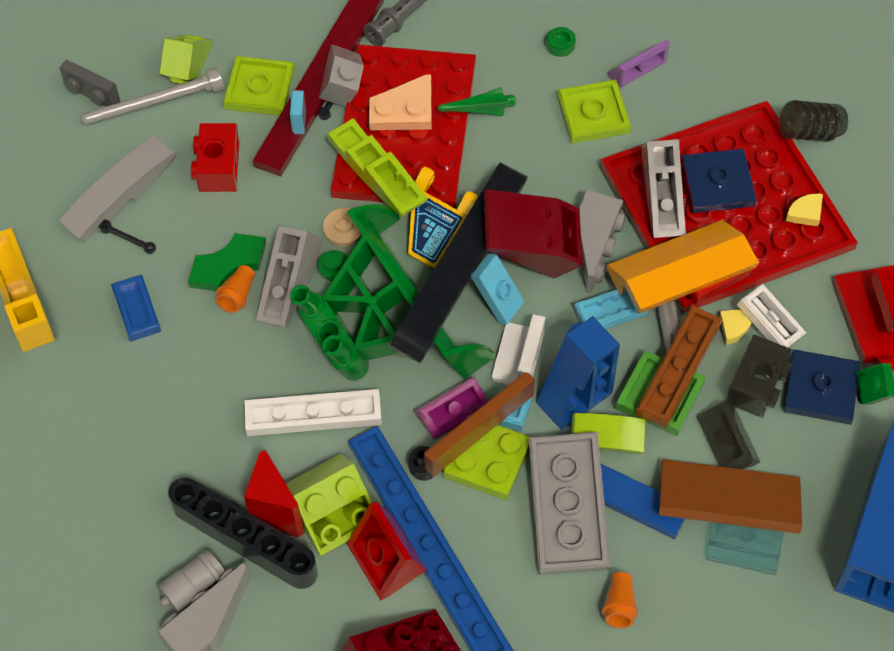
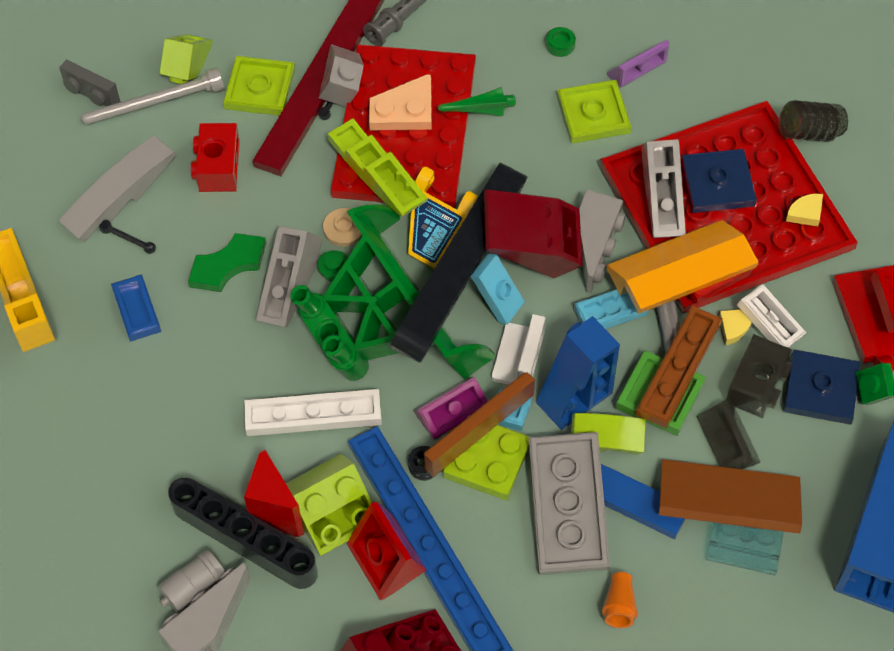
orange cone [216,265,255,313] -> none
medium azure tile [290,91,306,134] -> none

